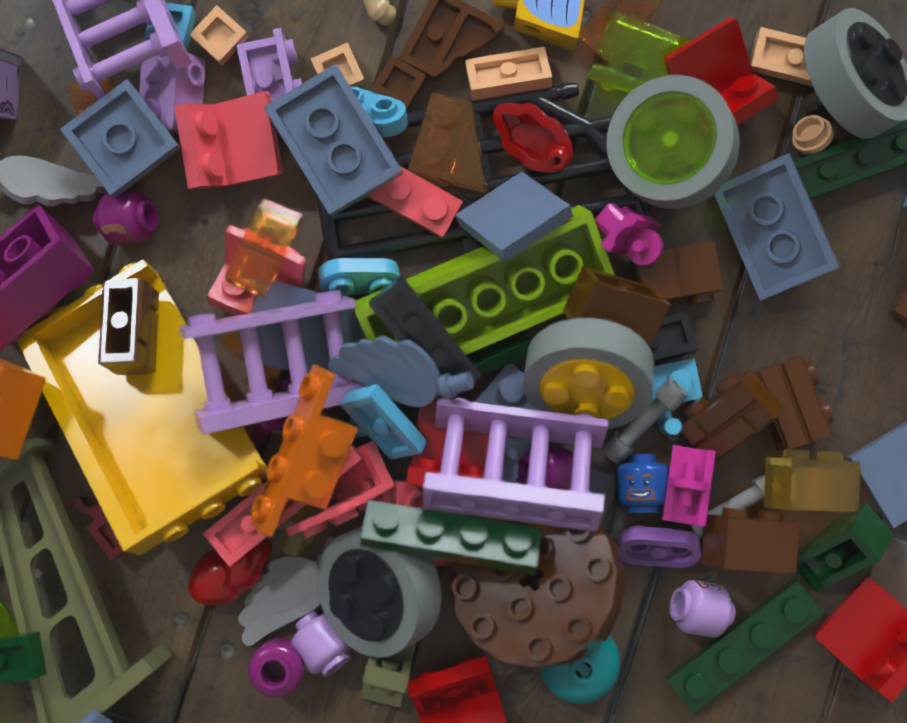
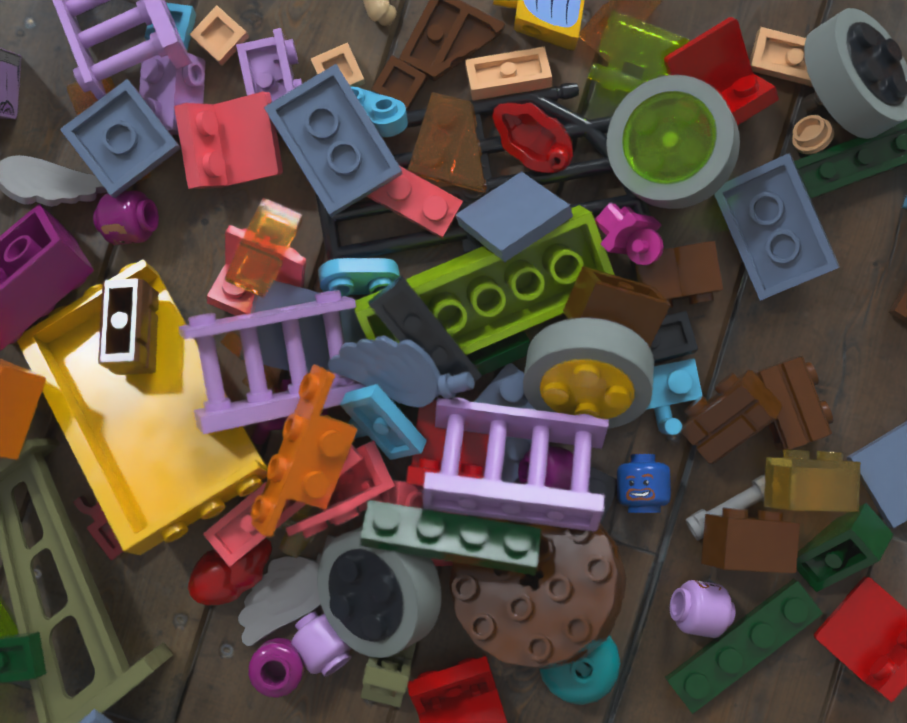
light grey bar [602,378,688,464] -> none
medium lavender plate [617,525,701,568] -> none
dark pink hips [662,445,716,527] -> none

